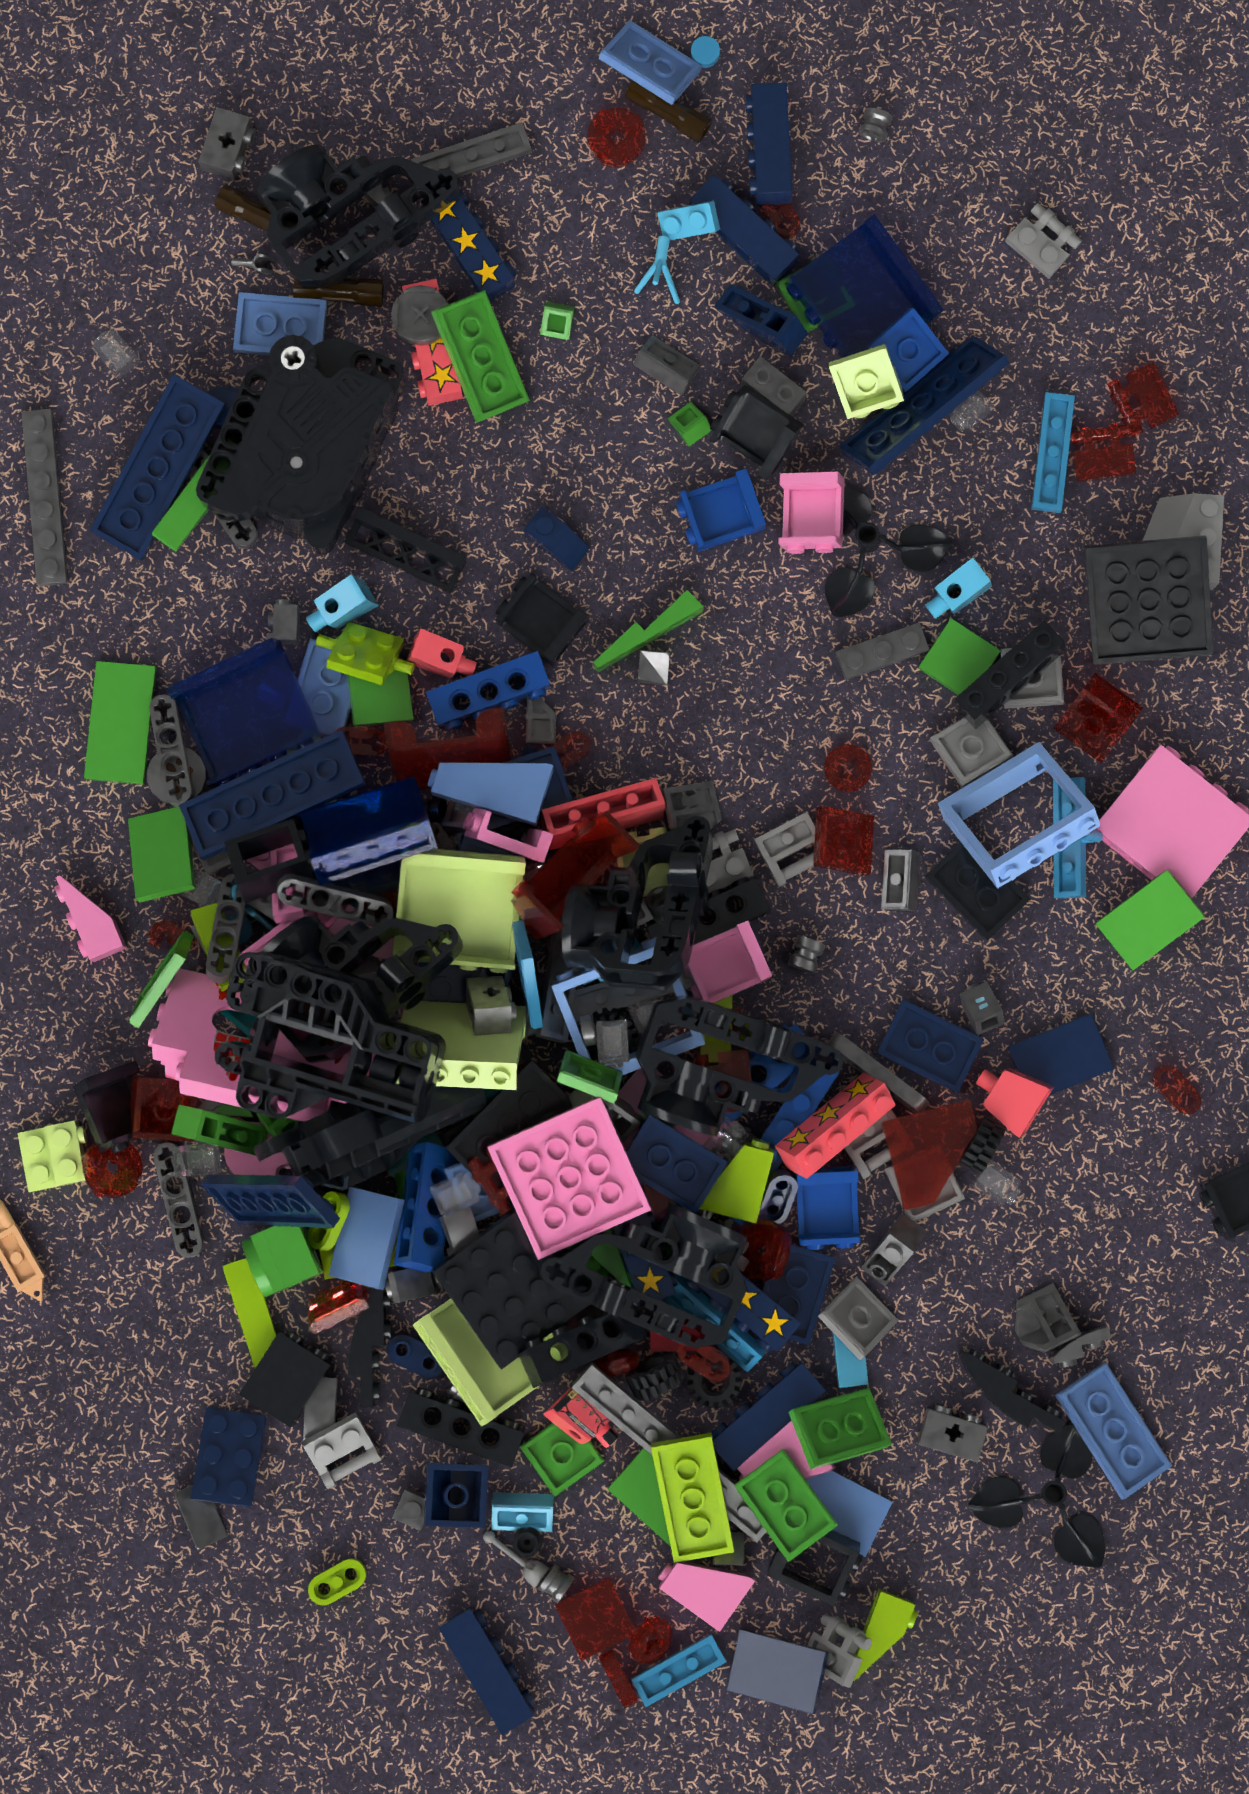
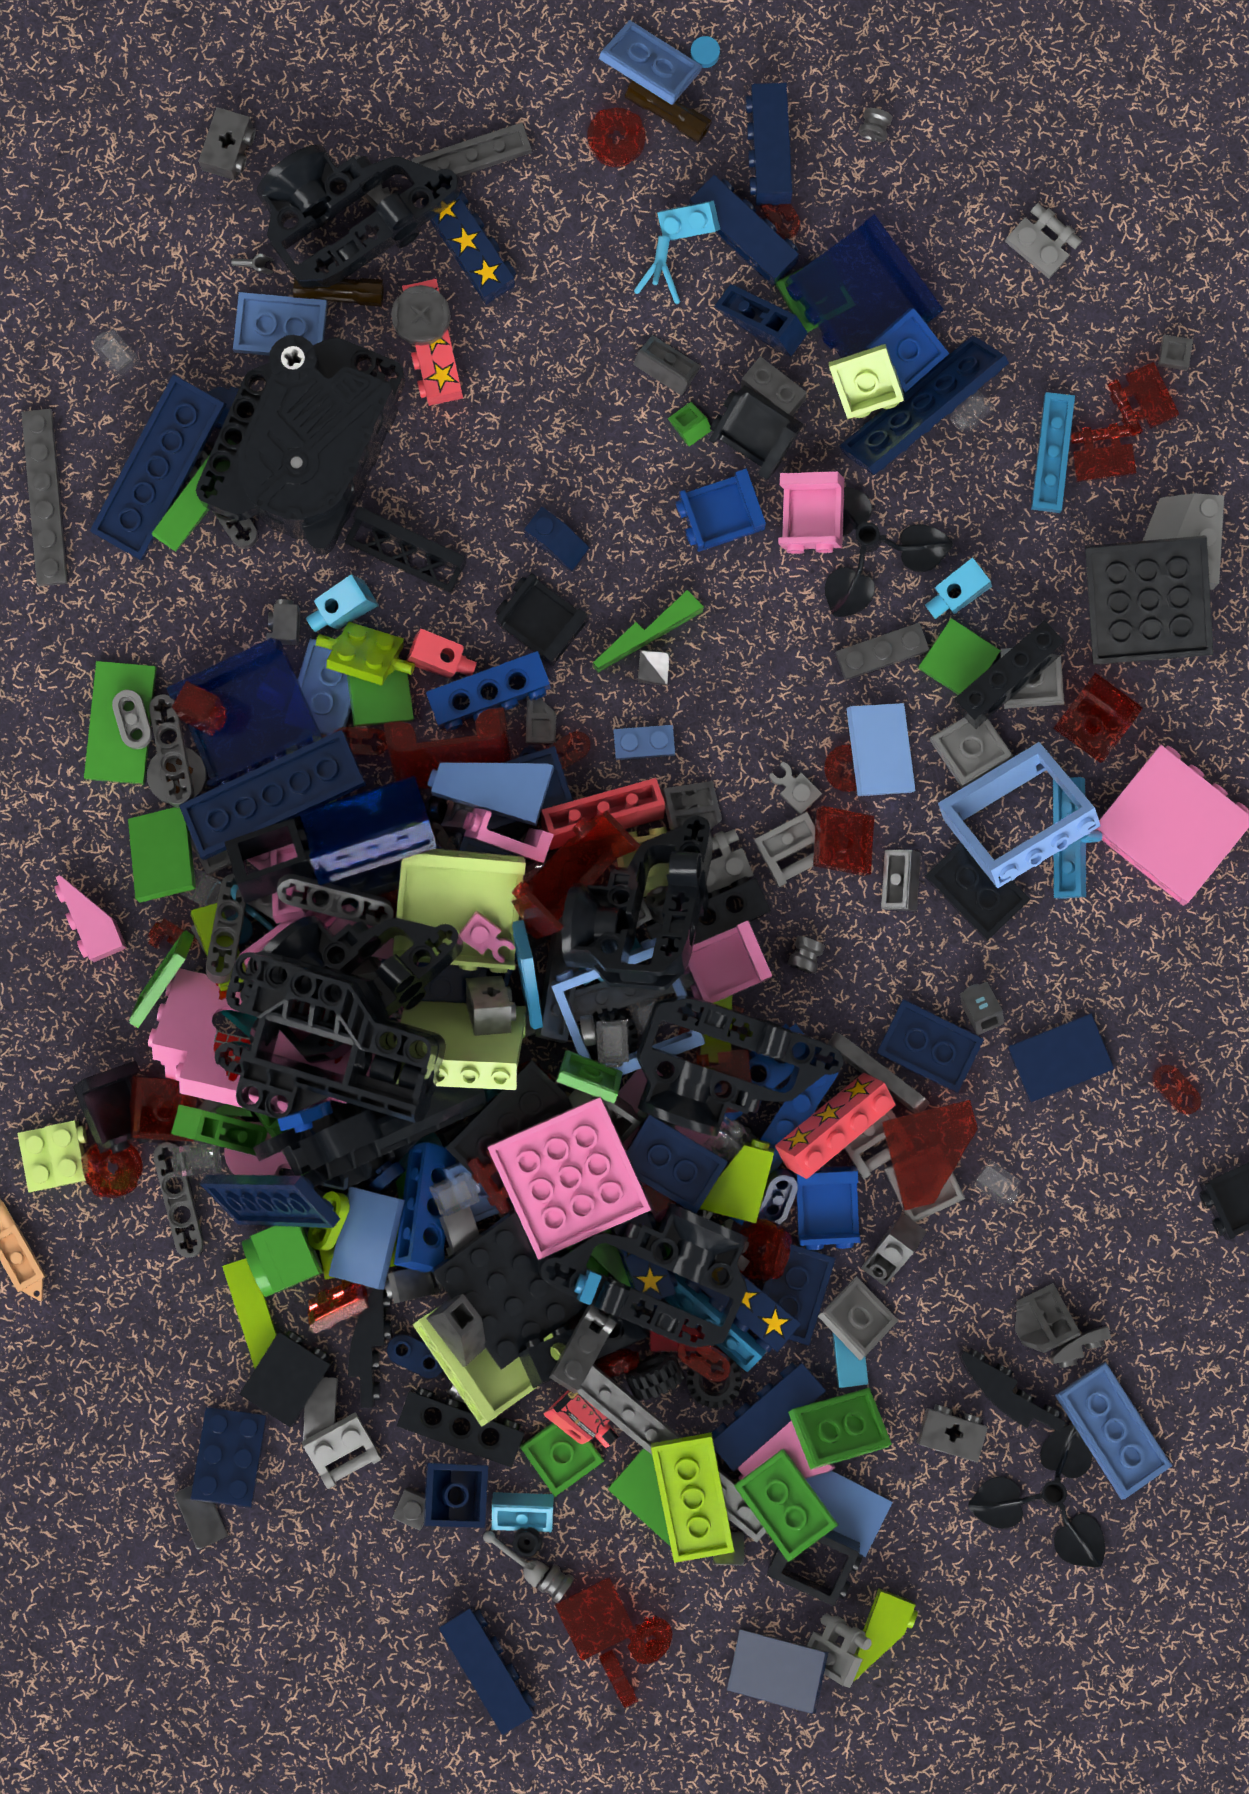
dark brown axle [214,184,298,246] -> none
lime plate [308,1558,367,1605] -> none
bright green tile [431,290,530,423] -> none
bright green slope [540,302,575,340] -> none
dark azure plate [631,1633,726,1707] -> none
bright pink slope [658,1561,755,1632] -> none
black tyre [959,1115,1006,1174] -> none
coral torso [976,1068,1054,1138] -> none
bright green tile [1096,868,1205,971] -> none
none -> light grey plate [112,690,152,750]
none -> clear red brick [172,681,227,736]
none -> blue plate [277,1101,333,1133]
none -> dark blue plate [364,1160,406,1194]
none -> flat silver slope [426,1294,486,1367]
none -> bright pink plate [459,911,515,963]
none -> flat silver plate [549,1305,618,1394]
none -> dark azure plate [574,1269,602,1305]
none -> medium blue plate [613,725,675,760]
none -> light grey plate [769,762,822,815]
none -> light blue tile [846,703,916,796]
none -> flat silver plate [1158,335,1193,371]

